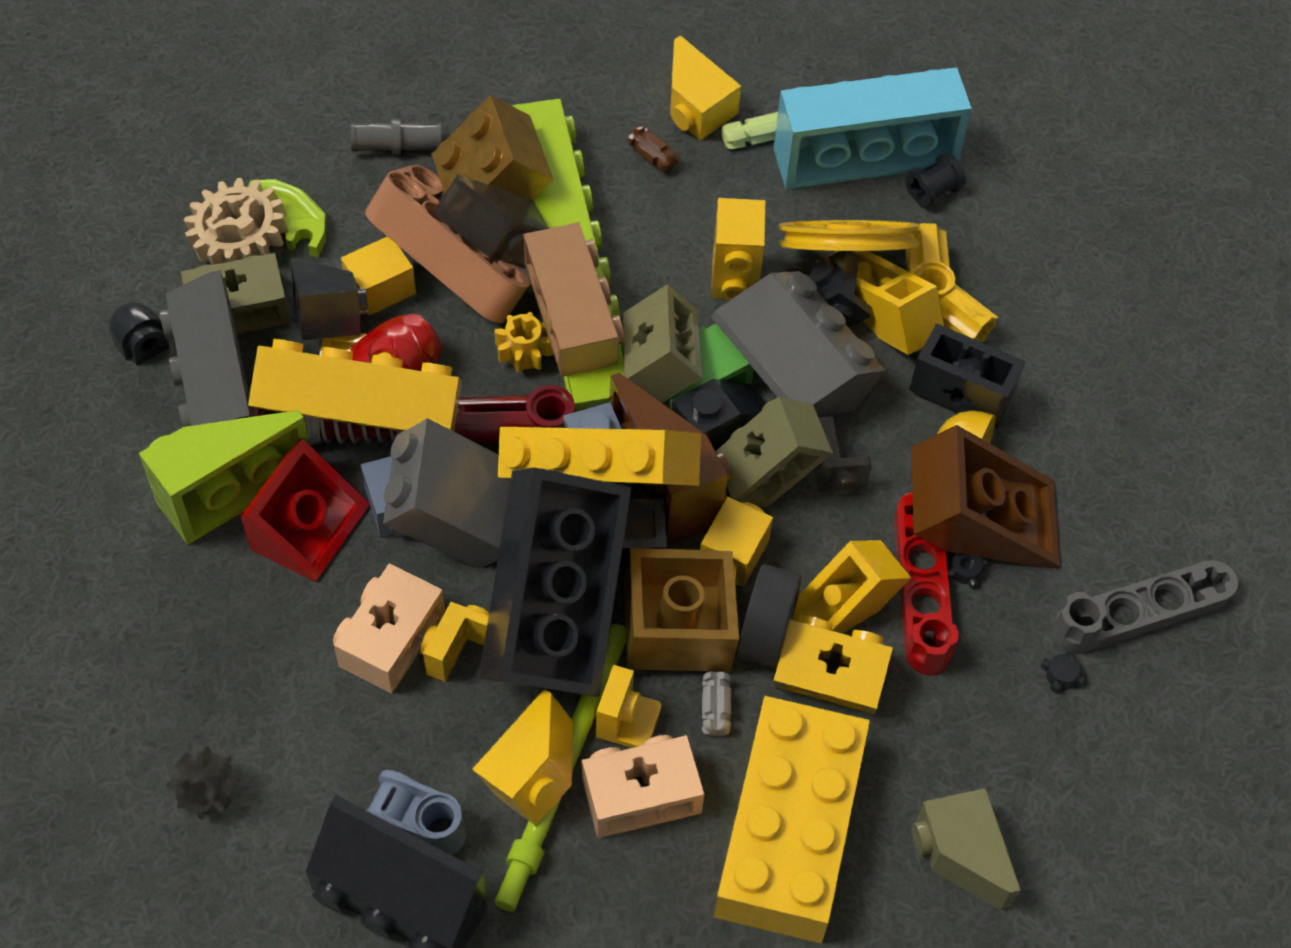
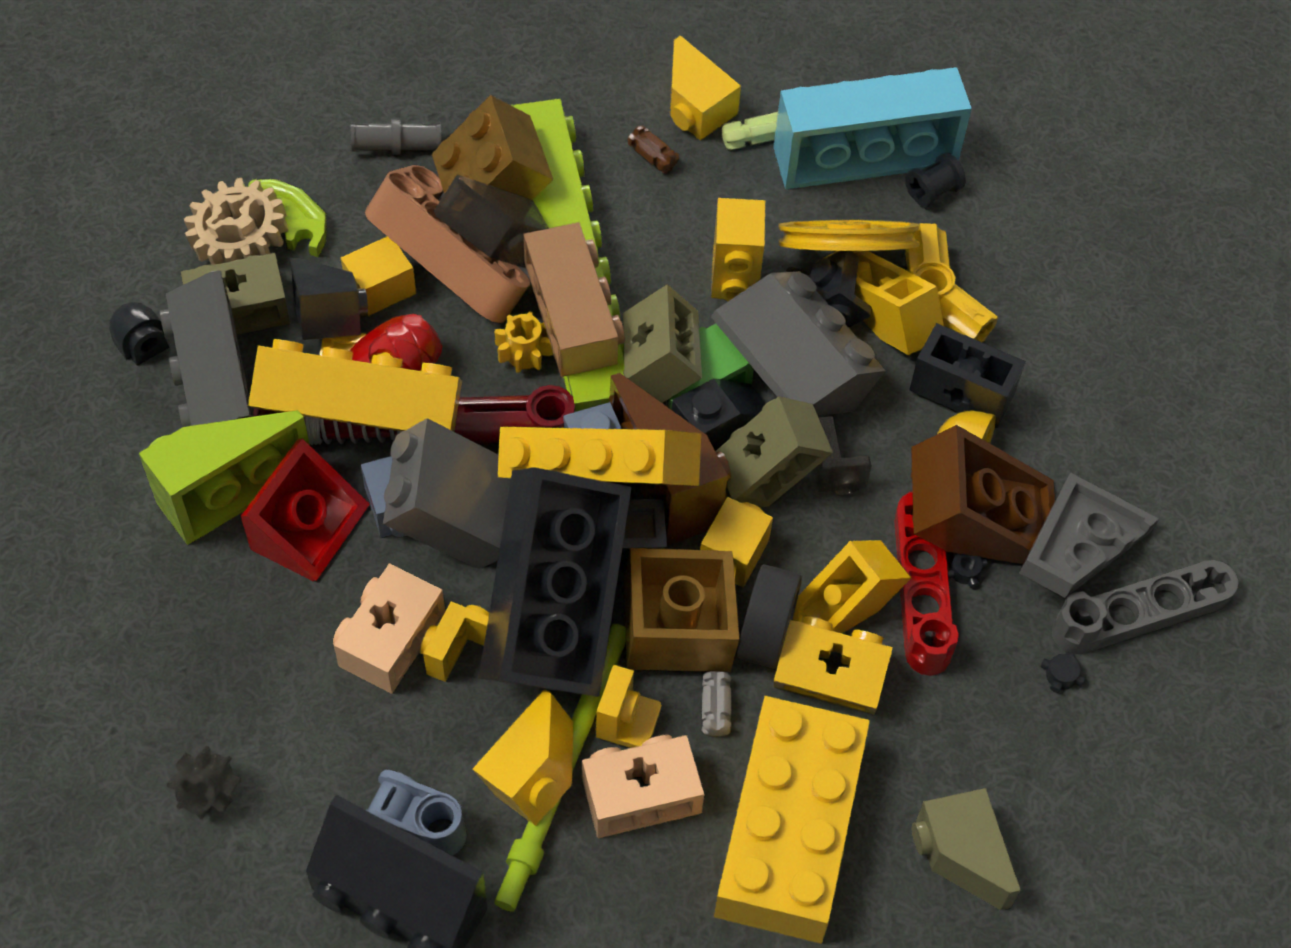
none -> dark grey wing [1019,472,1159,598]

